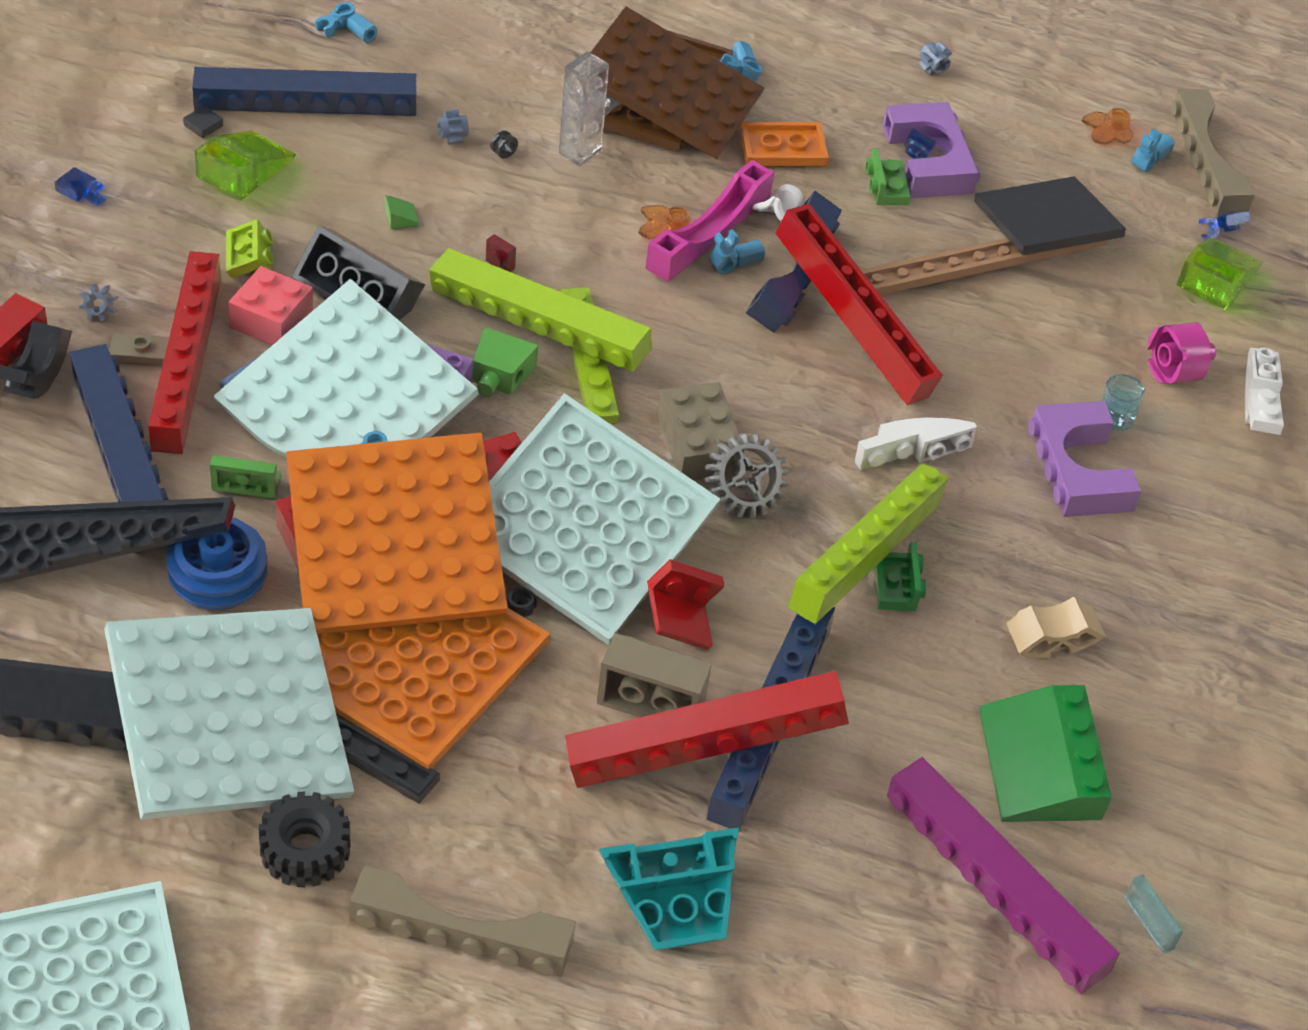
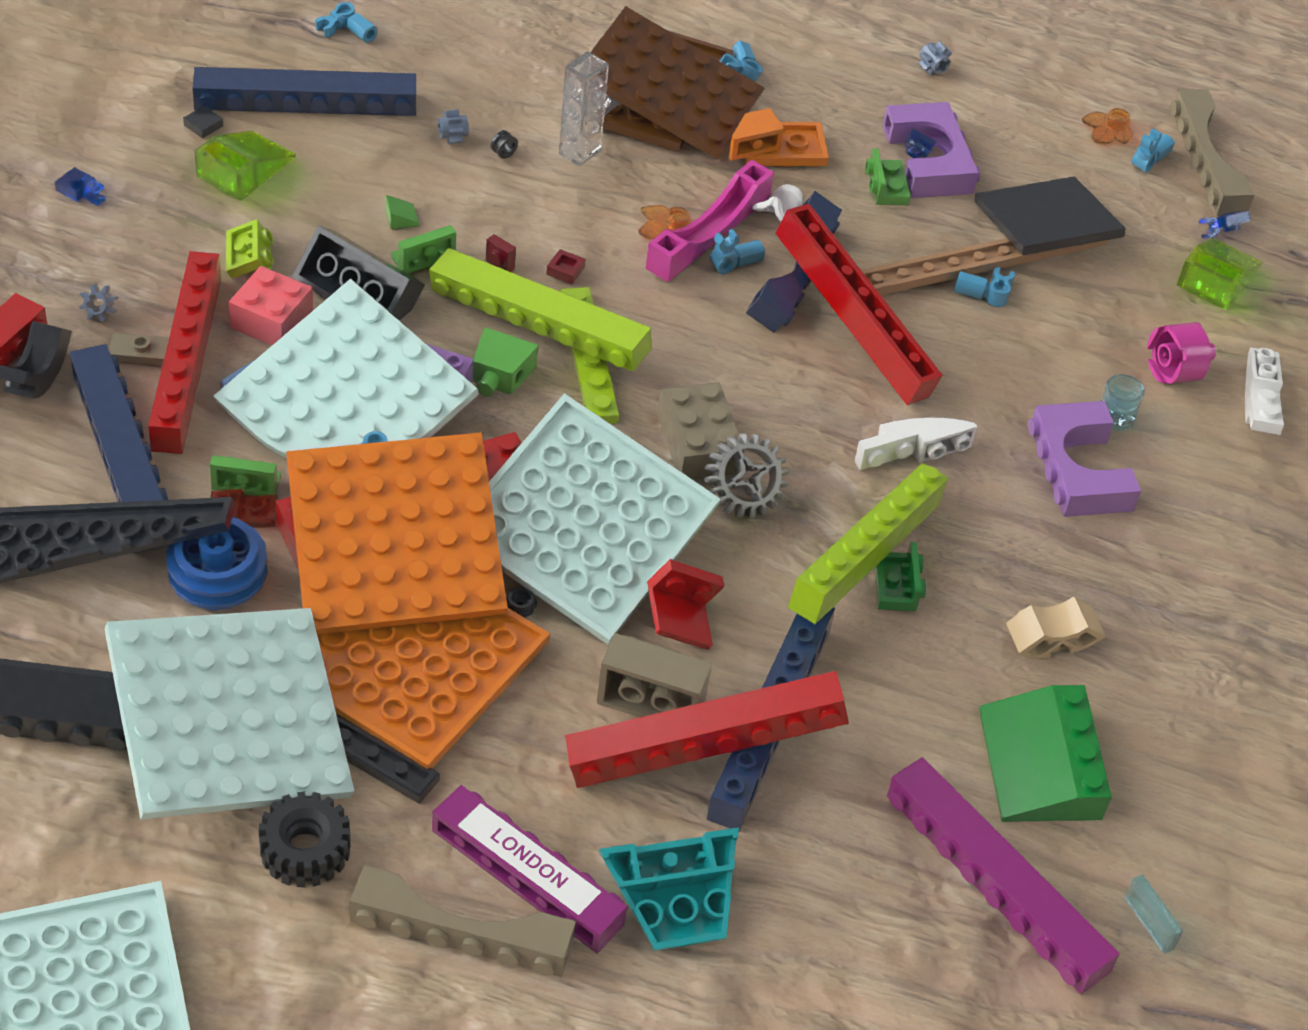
none -> clear red slope [210,489,279,528]
none -> bright green bracket [391,225,456,274]
none -> magenta brick [432,785,627,954]
none -> dark red plate [546,249,586,285]
none -> orange slope [729,108,784,161]
none -> dark azure bar [954,267,1015,307]

